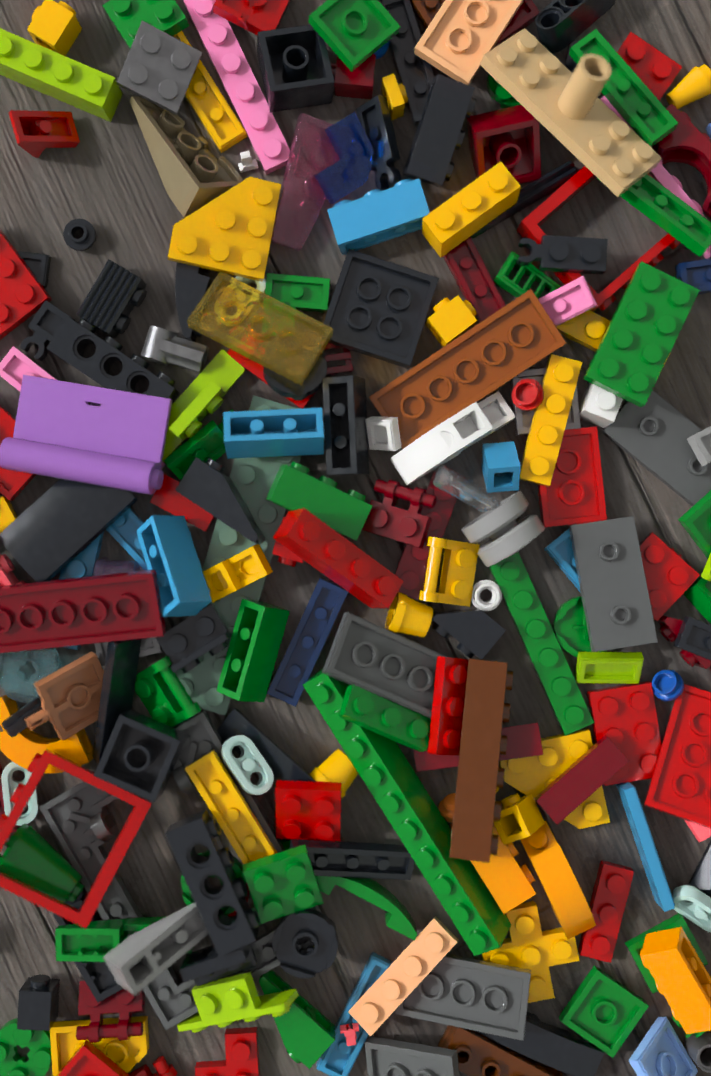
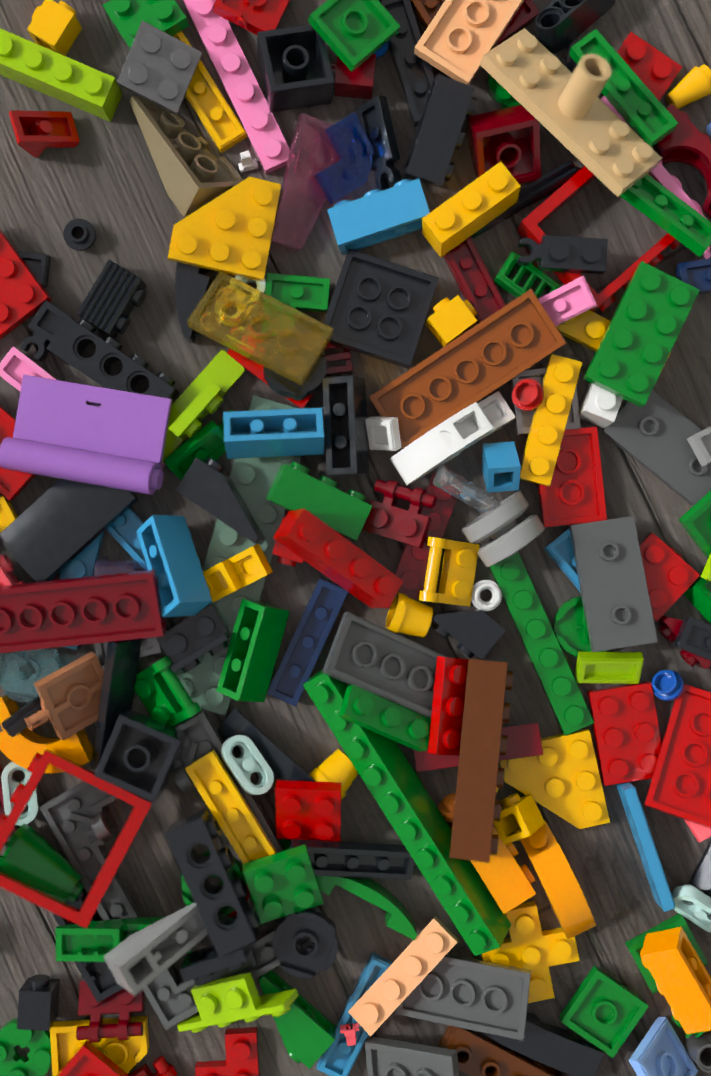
flat silver piece [141,325,209,373] -> none
red tile [150,474,215,532] -> none
yellow plate [381,73,408,120] -> none
dark red tile [534,735,629,825] -> none
red plate [578,860,634,963] -> none

